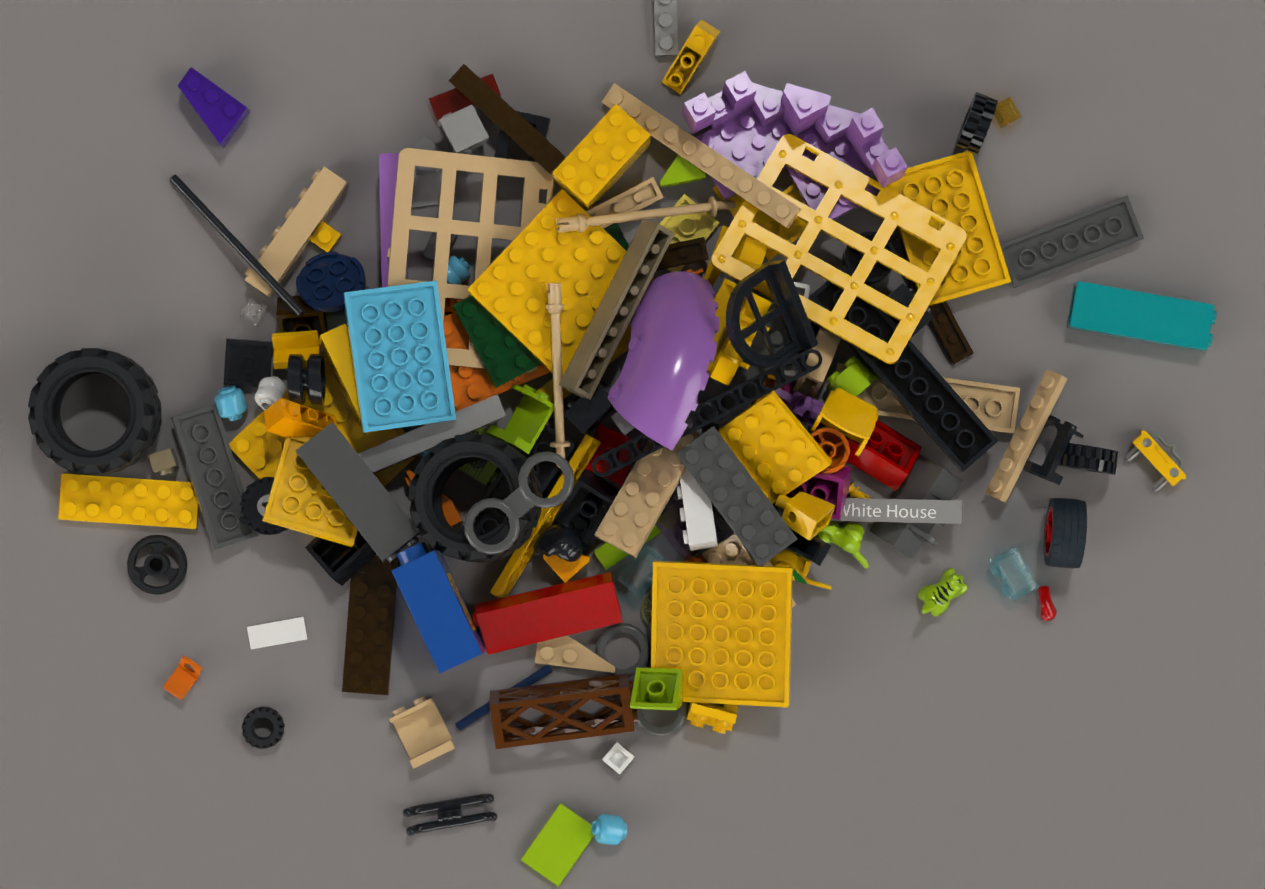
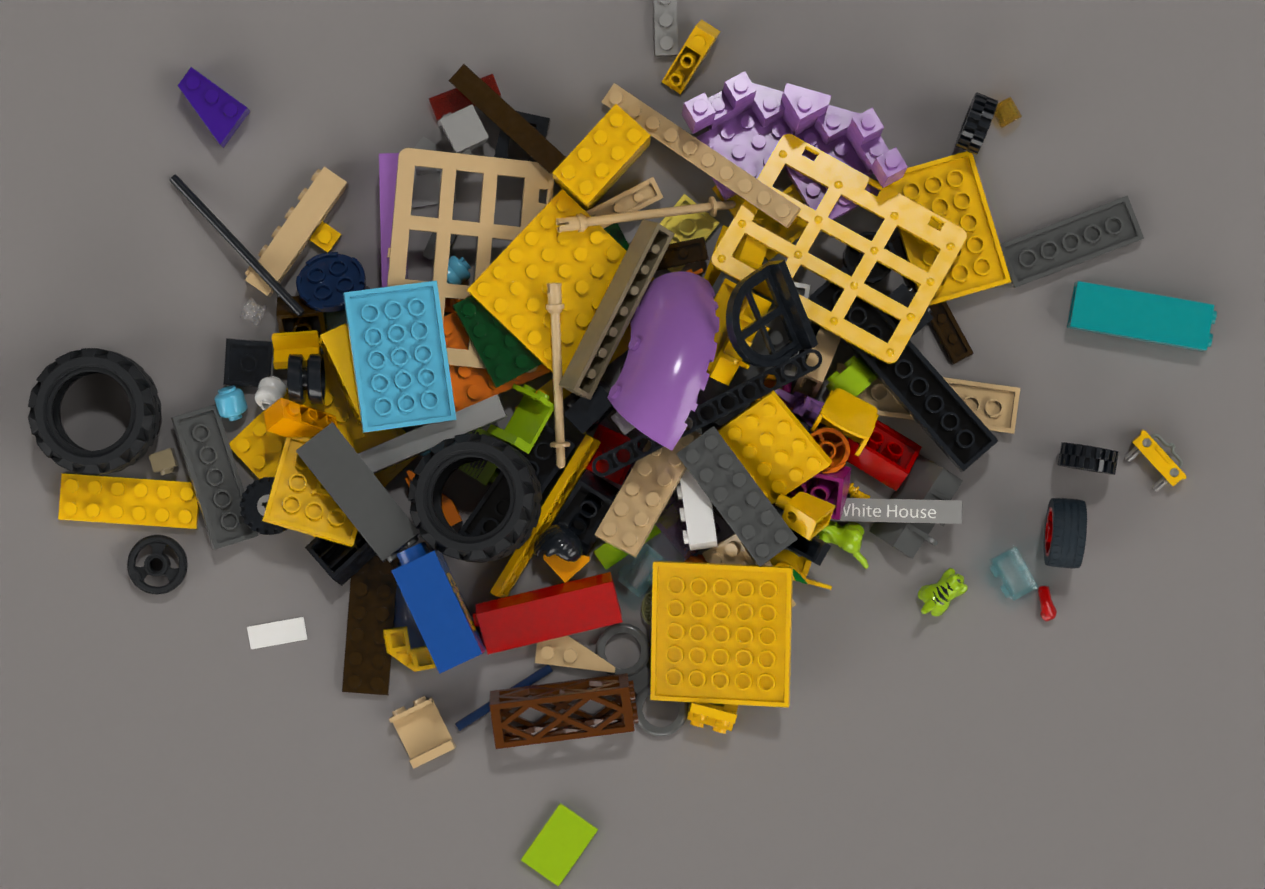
orange bracket [163,655,203,700] -> none
black tyre [242,707,285,749] -> none
black piece [403,793,497,836] -> none
dark grey bar [464,451,574,555] -> none
medium azure head [591,813,627,845] -> none
white plate [602,742,635,775] -> none
lime slope [630,667,683,710] -> none
lime slope [660,155,706,188] -> none
tan plate [985,369,1067,503] -> none
black panel [1023,415,1084,485] -> none
none -> yellow tile [383,626,437,672]

